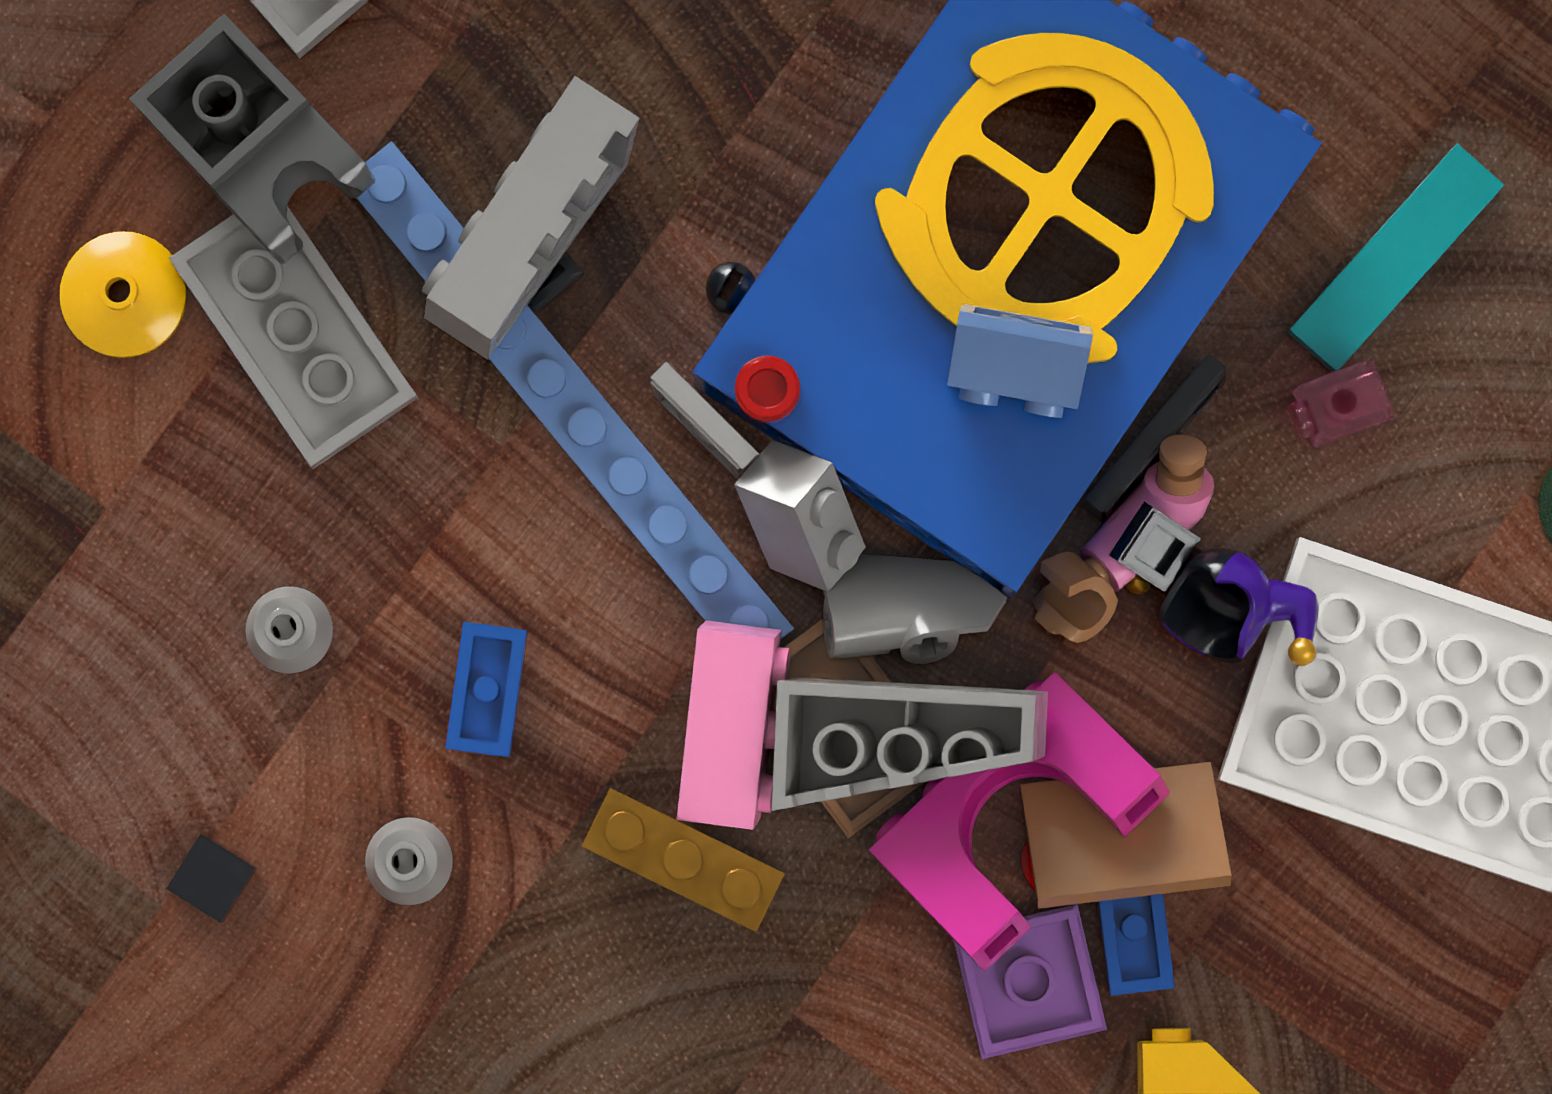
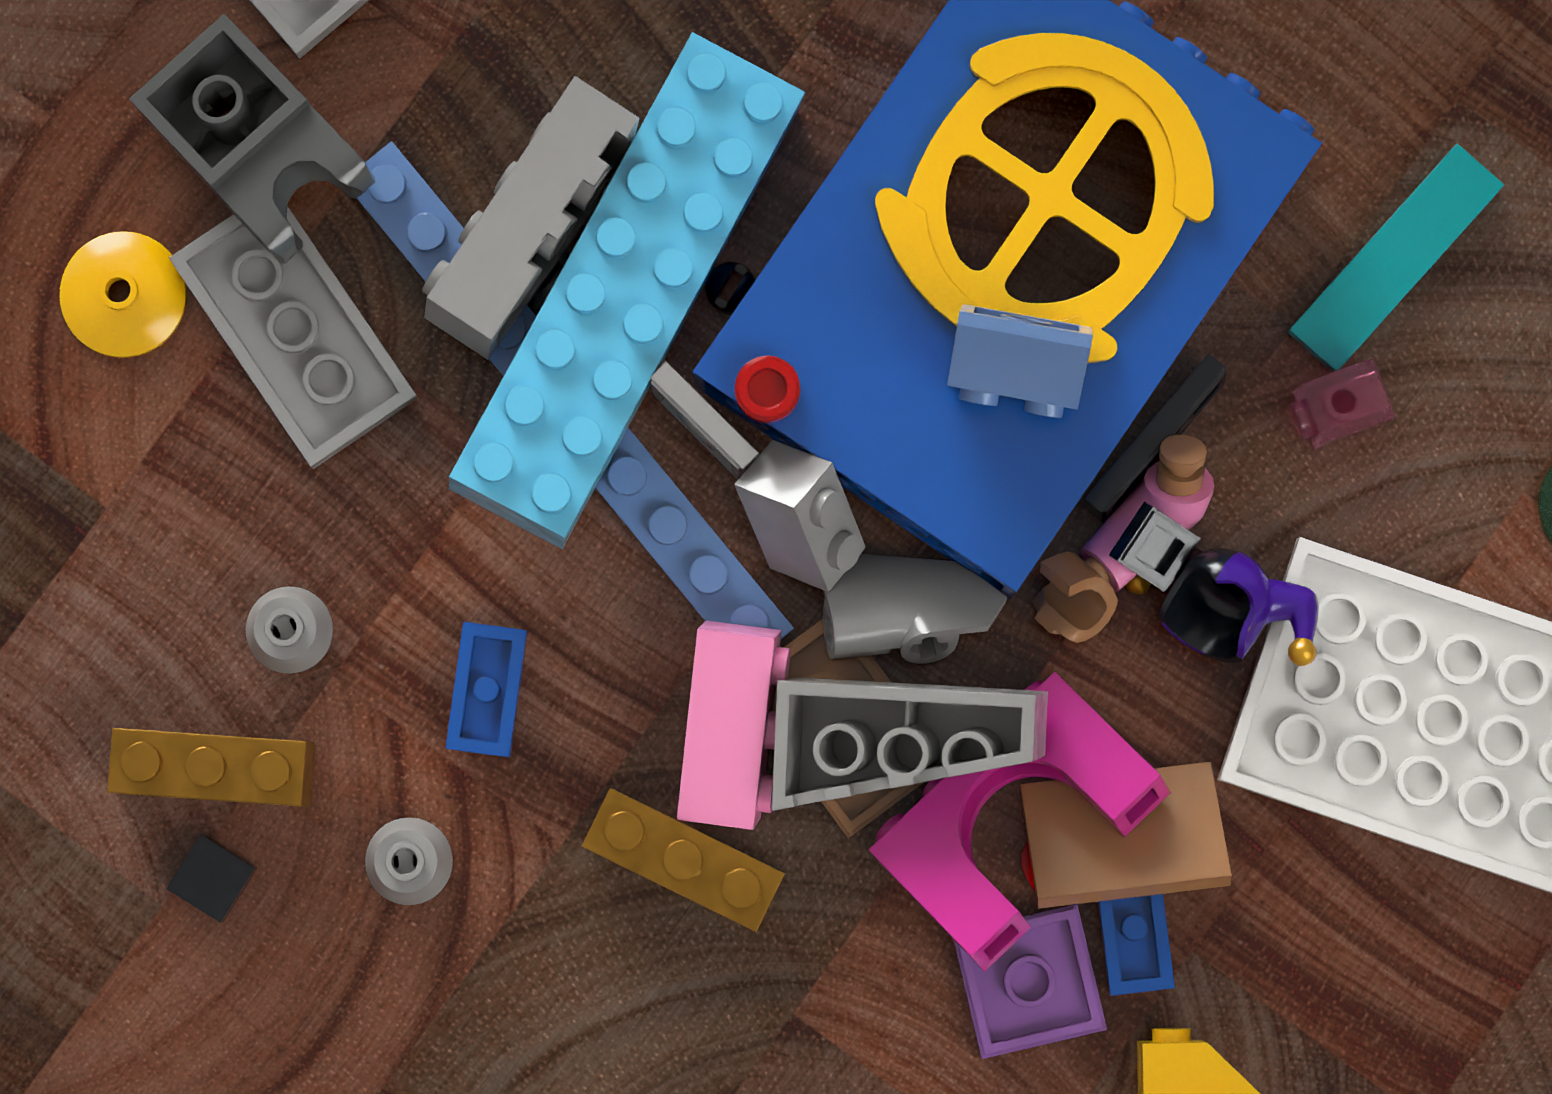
none -> pearl gold brick [107,728,315,807]
none -> medium azure brick [449,32,805,549]

